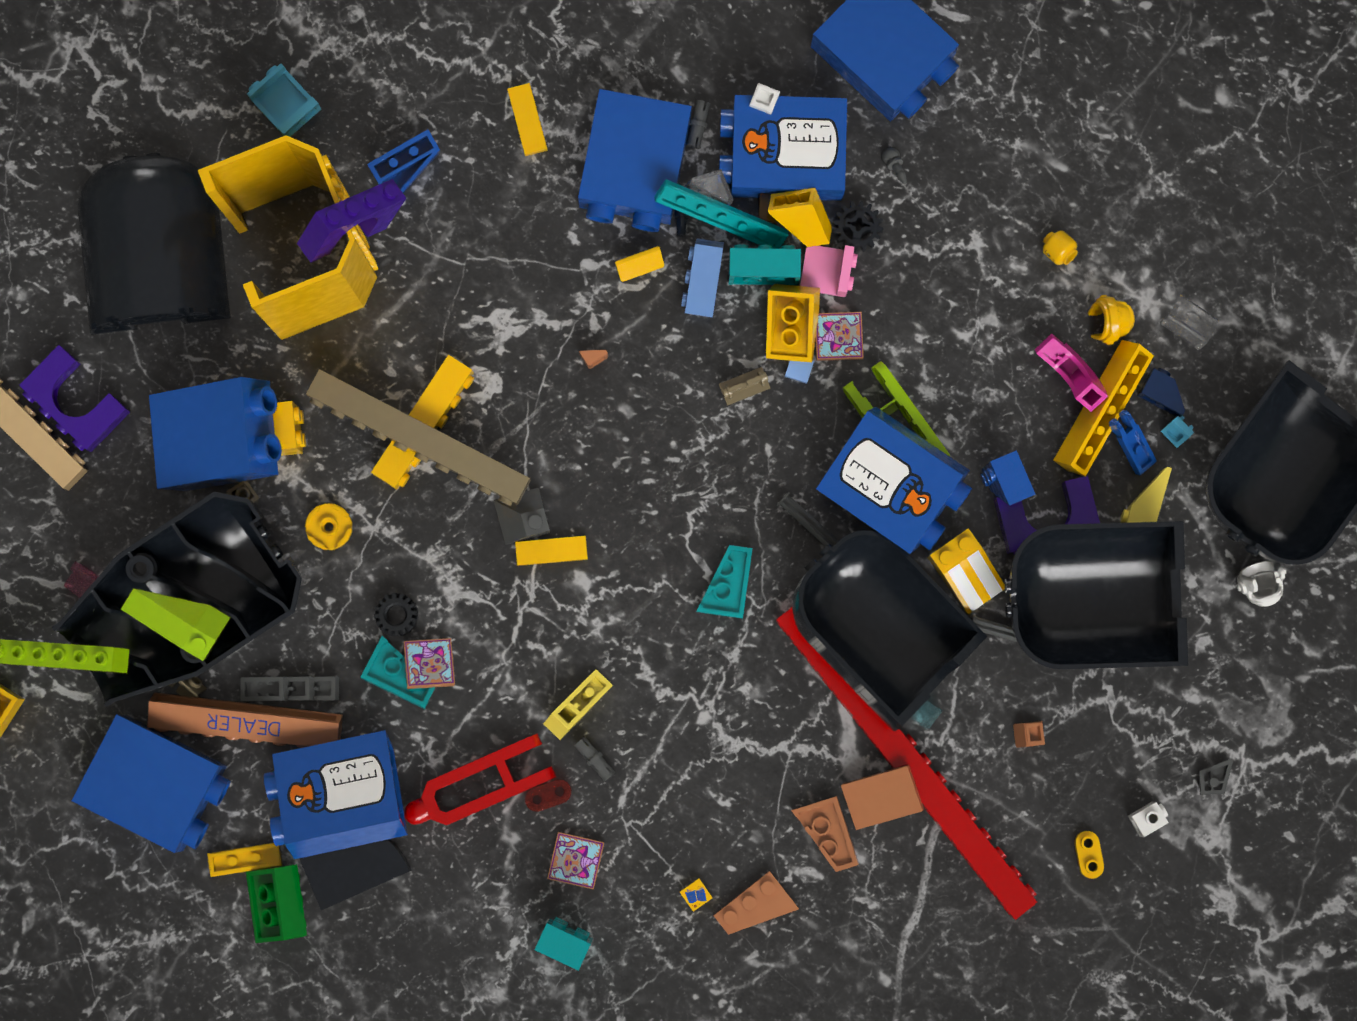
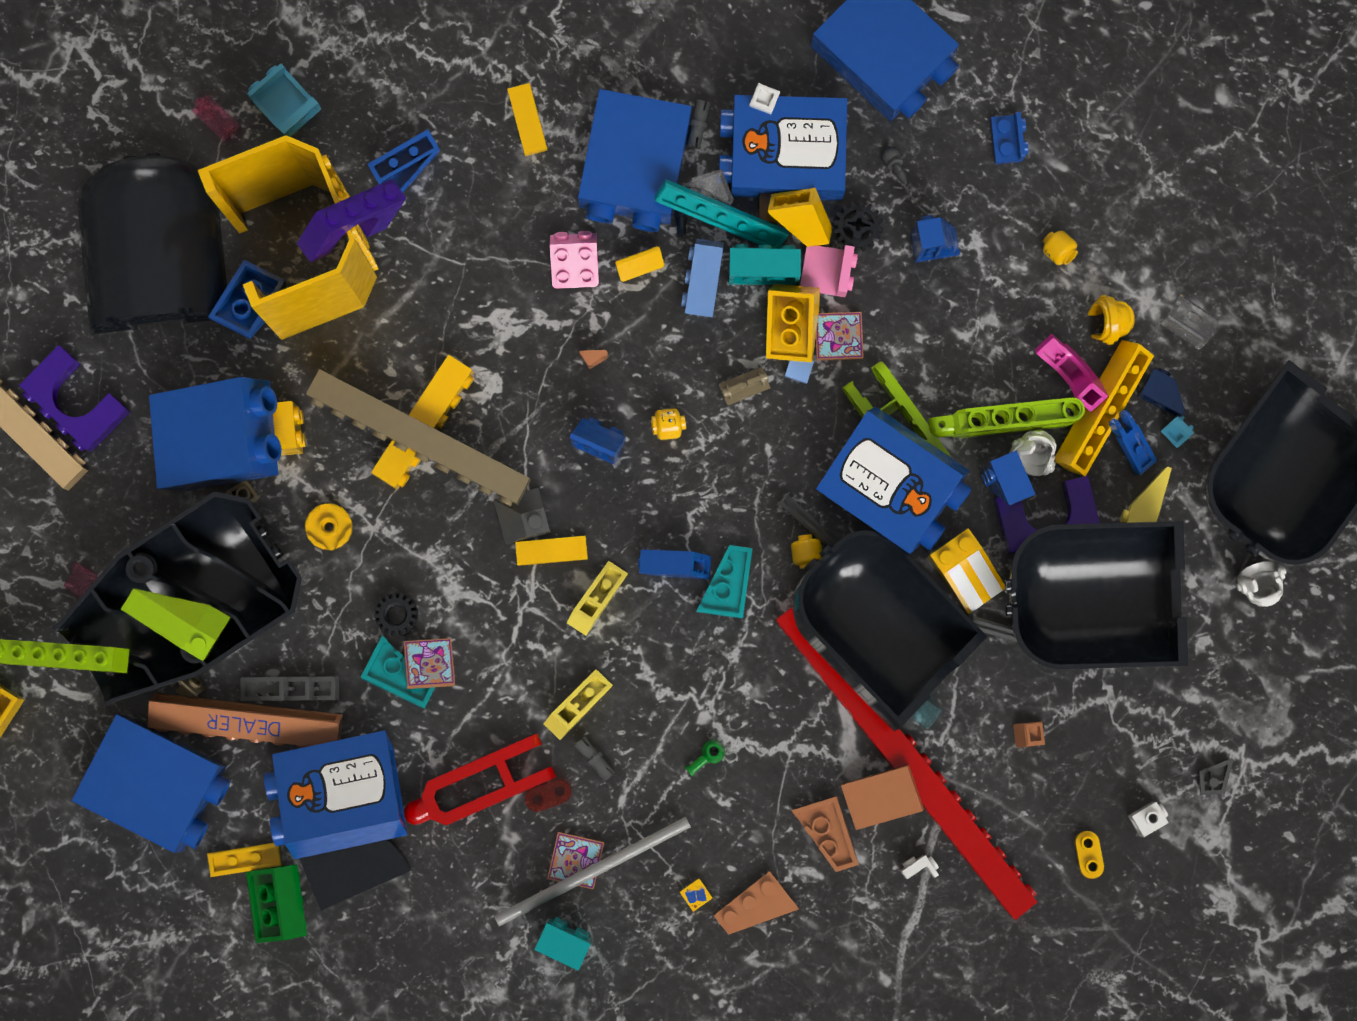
none -> clear pink hinge [192,94,241,142]
none -> blue slope [208,260,286,339]
none -> light grey piece [494,817,691,926]
none -> bright pink bracket [550,231,599,288]
none -> light yellow slope [567,561,628,636]
none -> blue slope [570,417,626,465]
none -> blue slope [638,550,711,580]
none -> yellow head [651,408,686,440]
none -> green bar [685,740,725,776]
none -> yellow head [791,534,822,569]
none -> white bracket [900,854,939,879]
none -> blue wedge [910,215,960,263]
none -> lime piece [928,398,1085,438]
none -> blue bracket [990,112,1029,164]
none -> white helmet [1009,430,1057,476]

